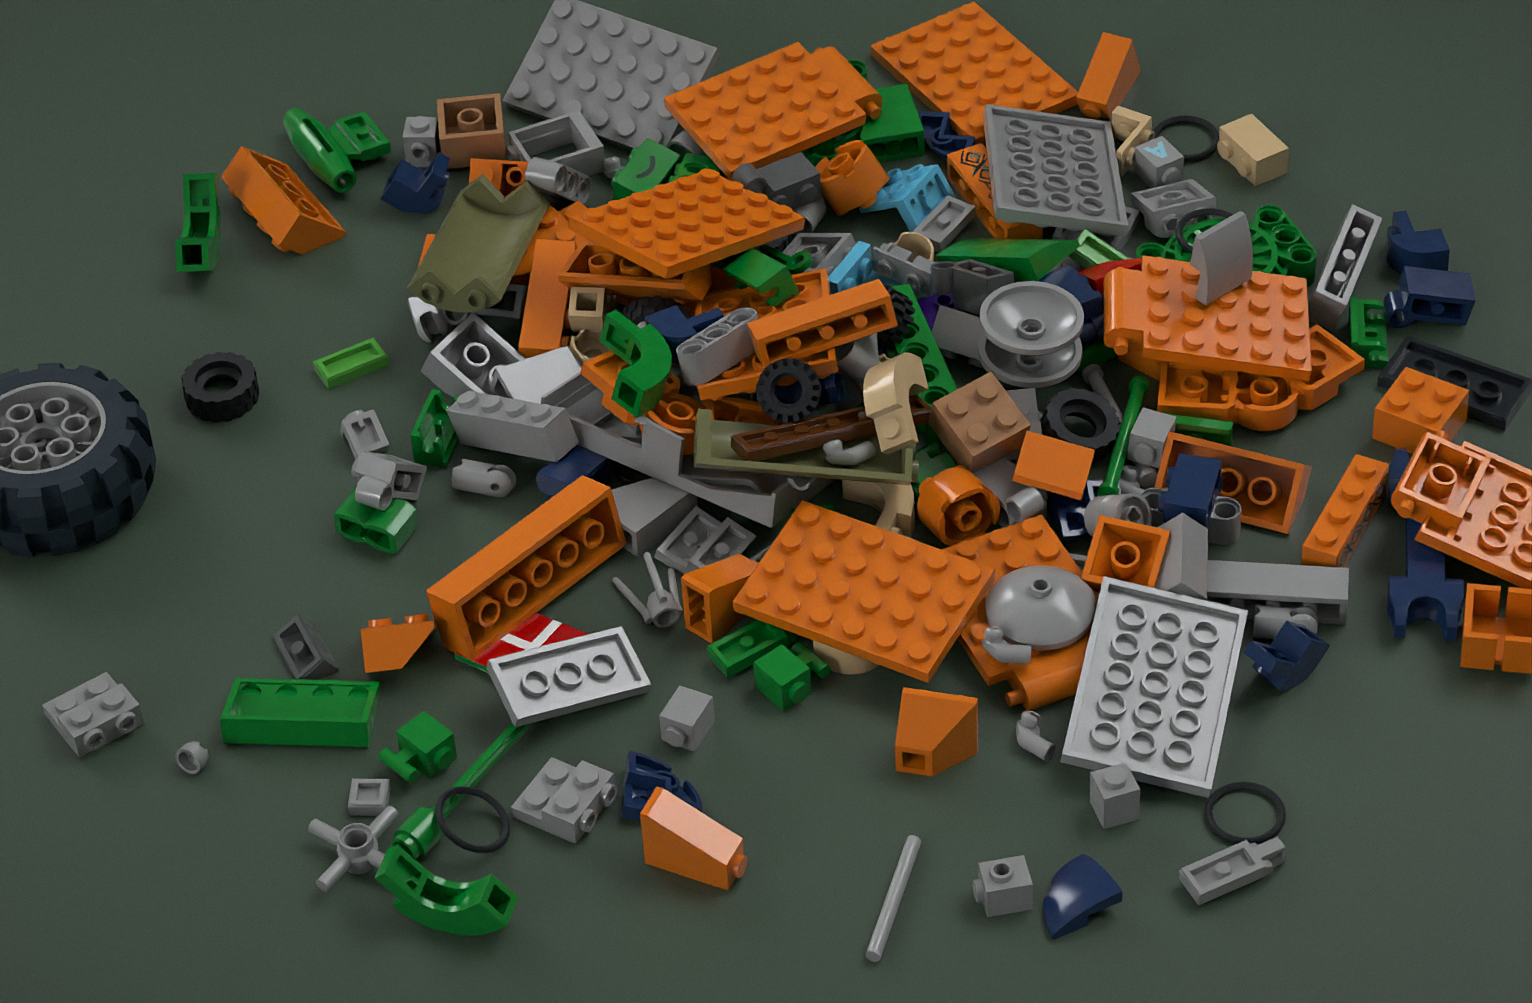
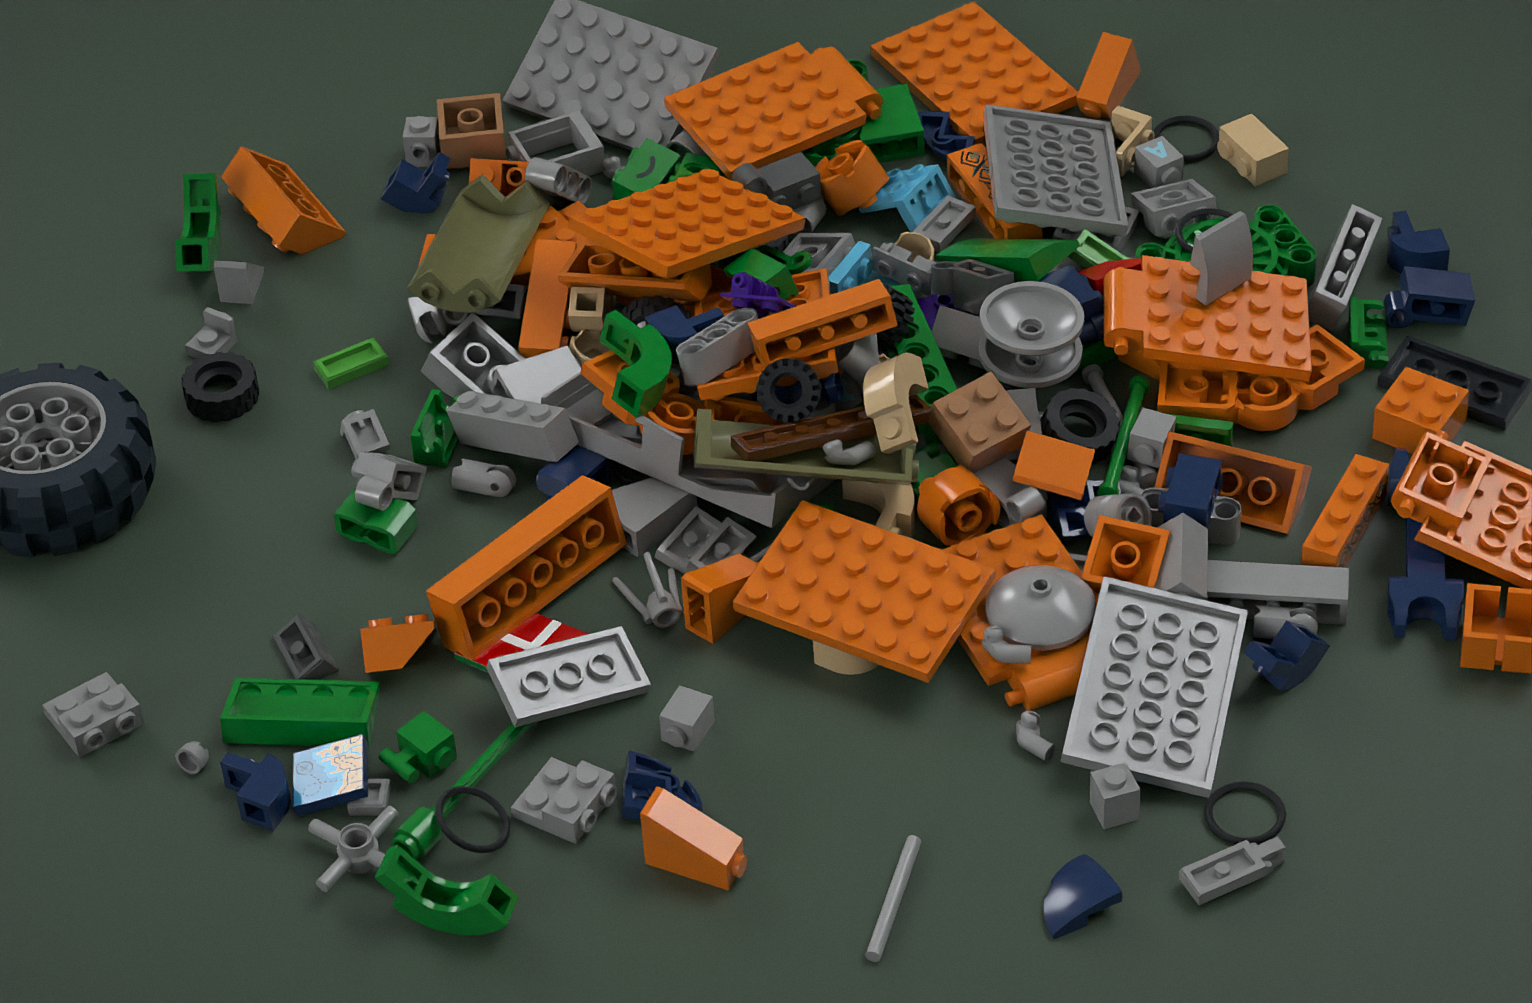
green plate [283,108,391,193] -> none
green hinge [707,620,800,678] -> none
green brick [753,642,831,711] -> none
orange slope [895,687,978,776] -> none
light grey brick [972,855,1033,917] -> none
none -> light grey bracket [185,307,238,359]
none -> light grey slope [214,260,264,304]
none -> dark blue brick [220,752,291,831]
none -> tile [292,734,368,816]
none -> dark purple hinge [720,272,796,319]

